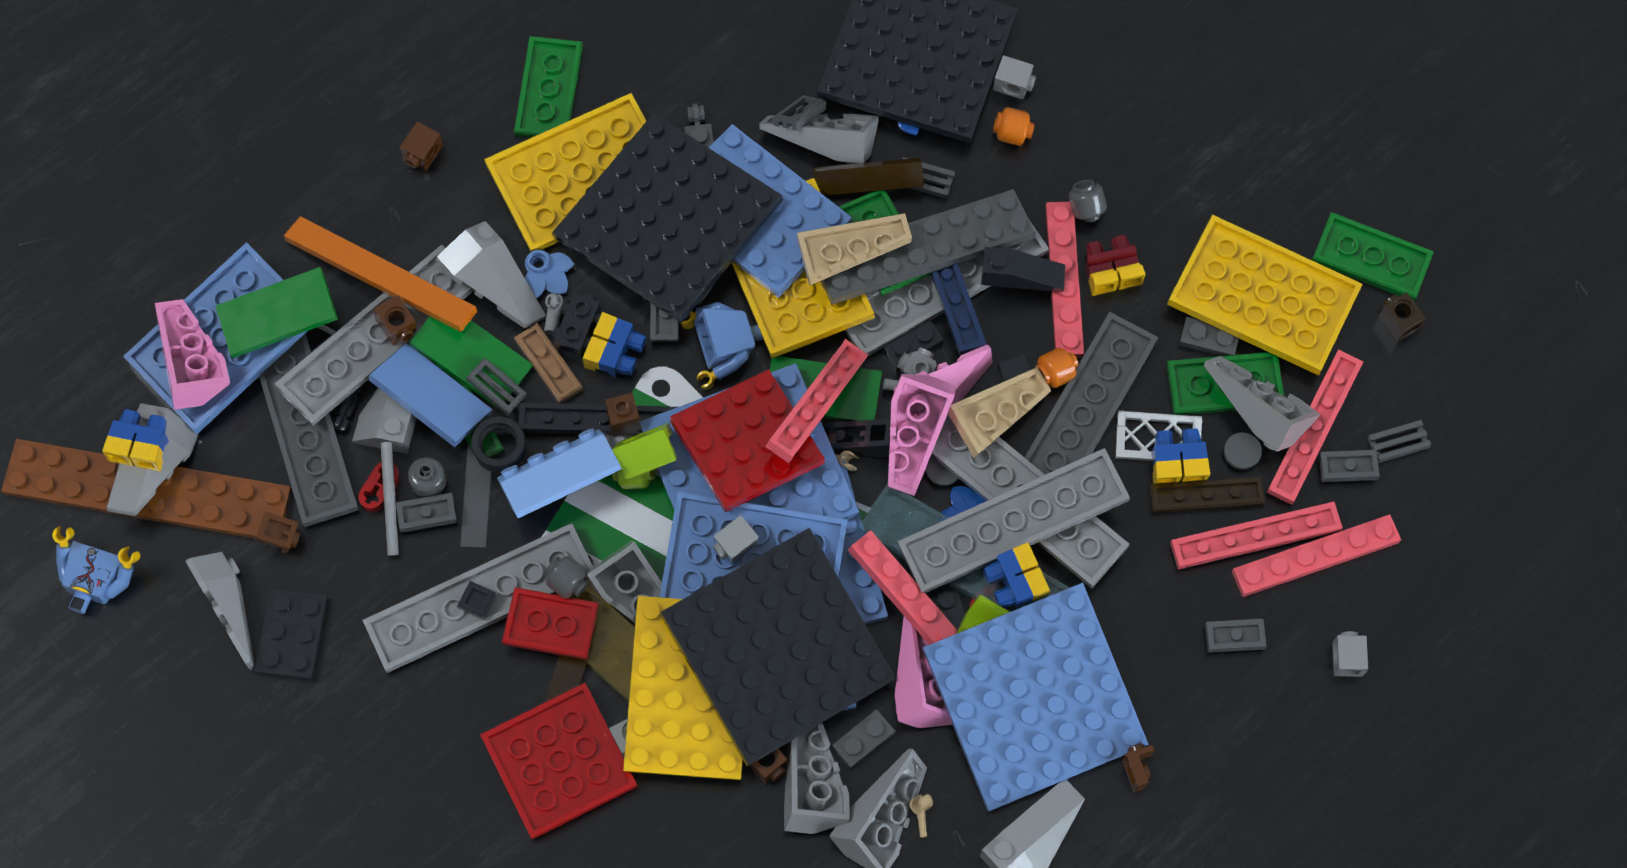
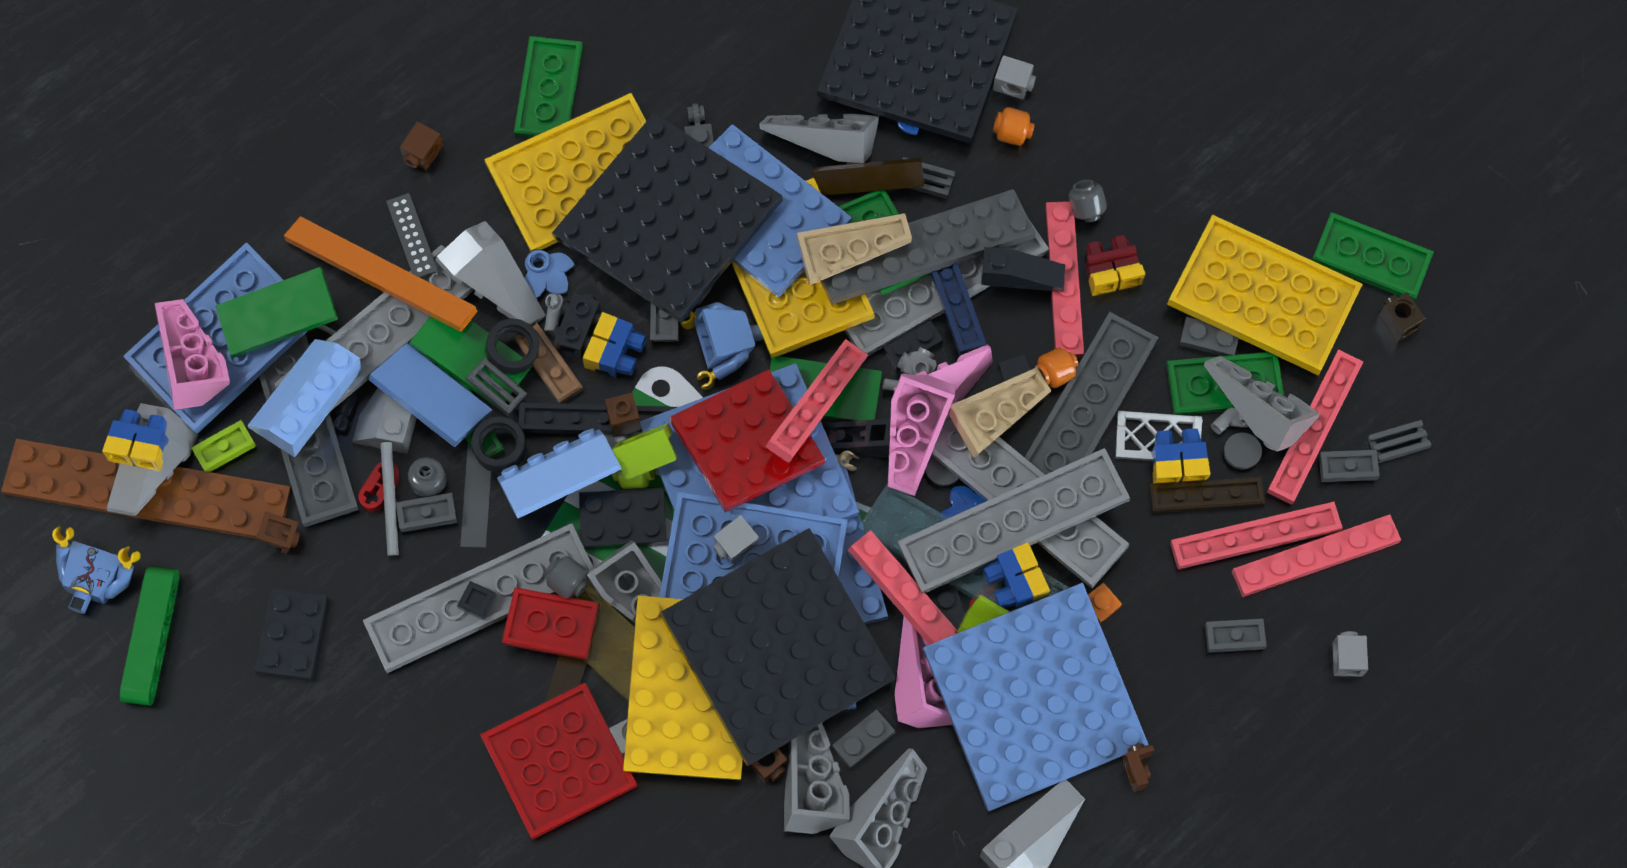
light grey wedge [186,552,255,671] -> none
reddish brown brick [374,295,417,345] -> none
dark grey tile [773,95,826,131] -> none
tan hand [910,794,933,837] -> none
none -> green beam [120,566,179,706]
none -> lime plate [191,420,256,472]
none -> light blue slope [248,339,361,457]
none -> dark grey sticker [386,193,438,277]
none -> black tyre [485,318,540,375]
none -> black plate [579,488,667,550]
none -> orange plate [1088,583,1122,624]
none -> light grey arm [1211,408,1248,434]

